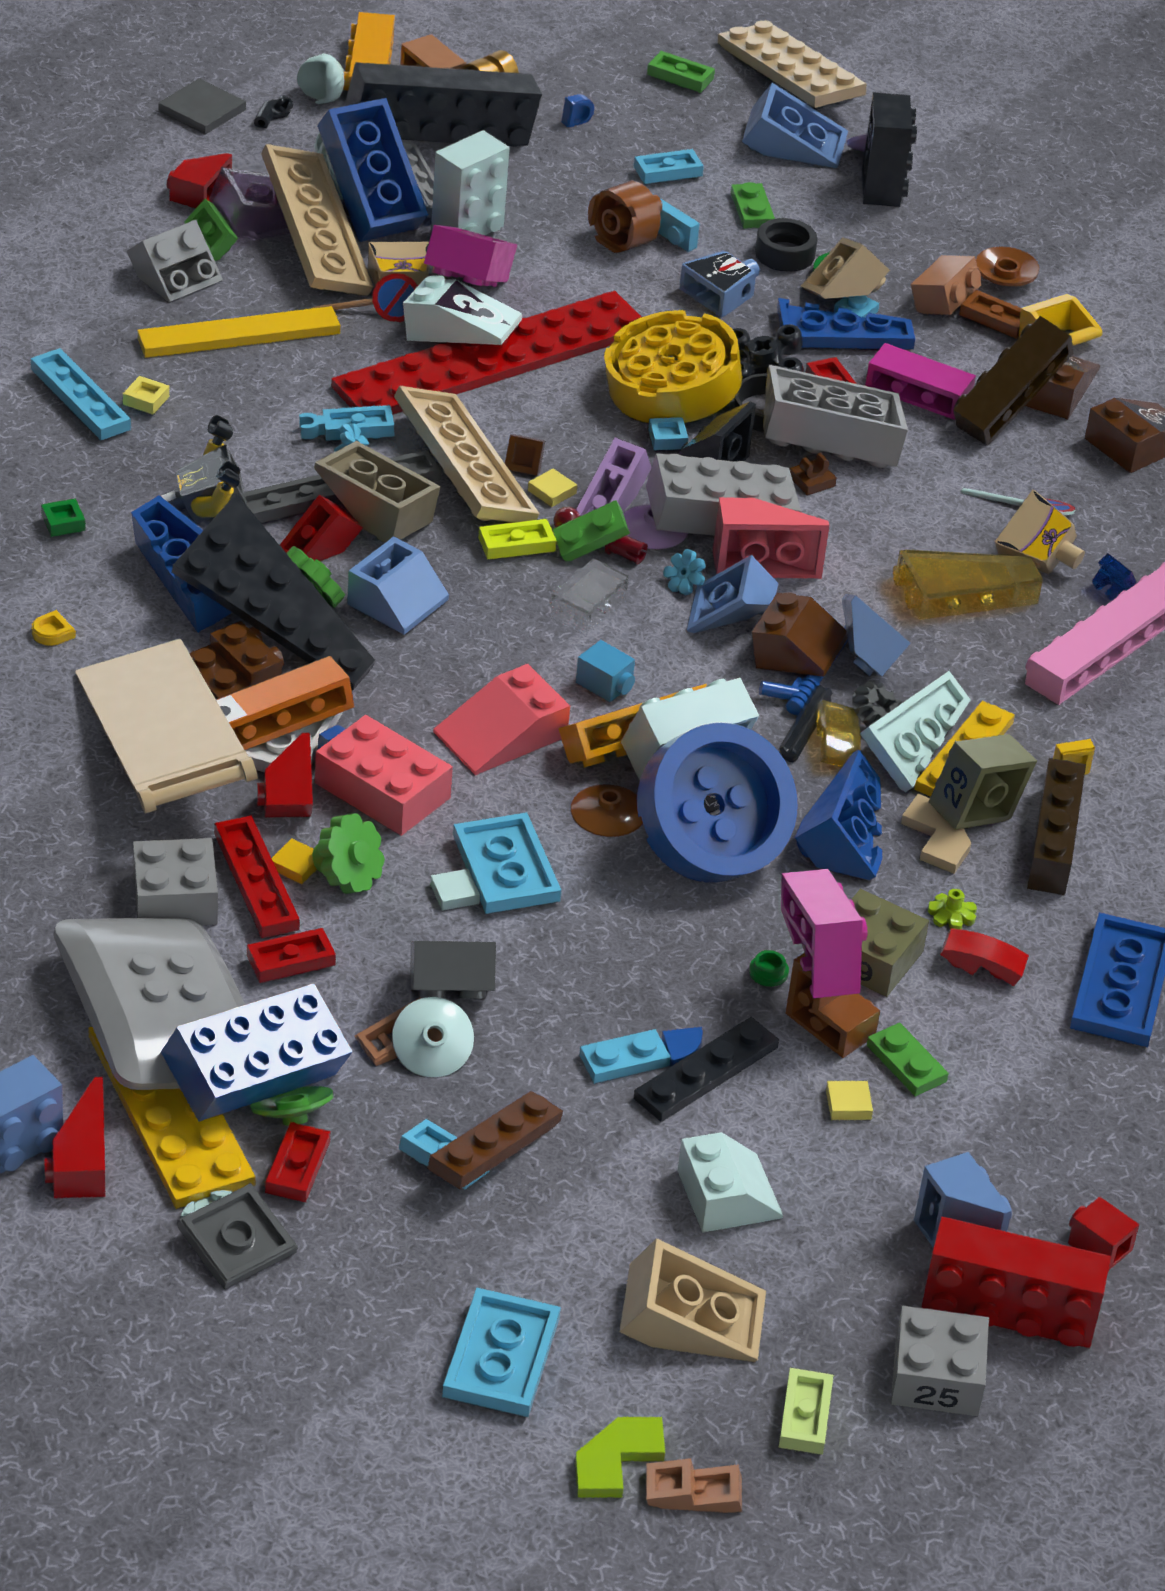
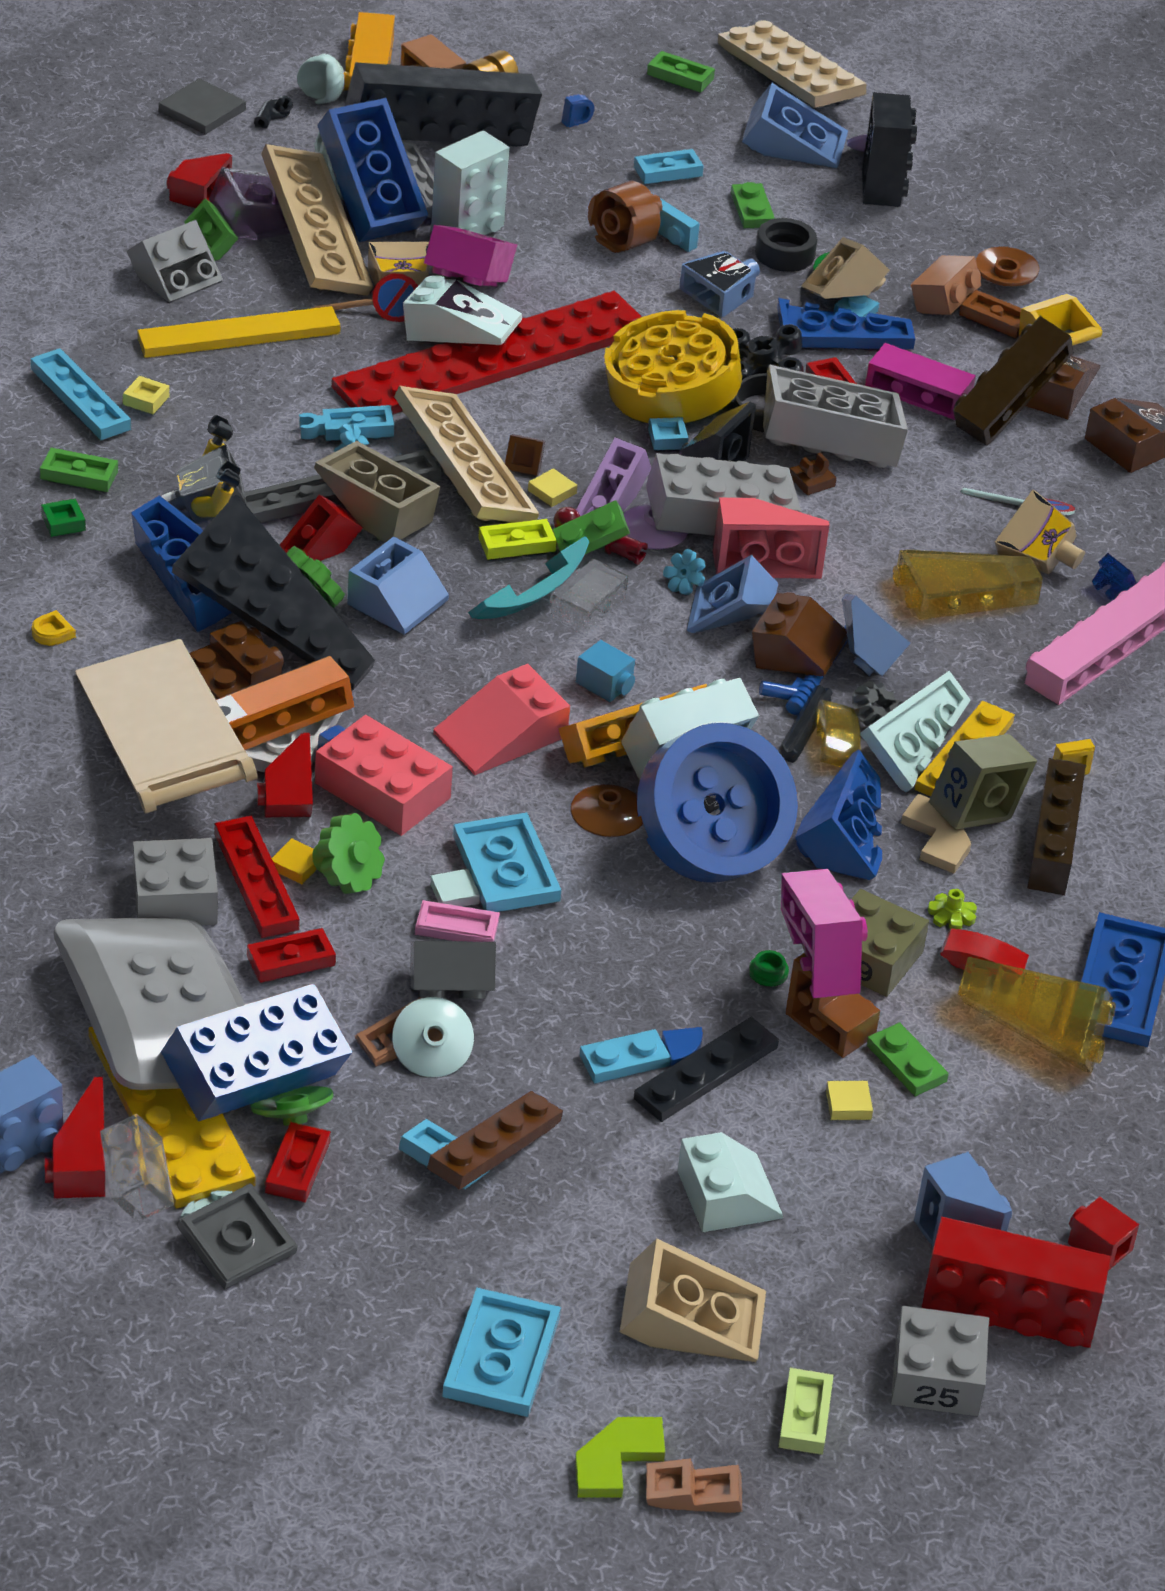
none -> bright green plate [40,448,118,492]
none -> clear brick [100,1113,174,1221]
none -> bright pink tile [415,900,500,942]
none -> teal slope [468,536,589,619]
none -> clear yellow slope [958,957,1116,1073]

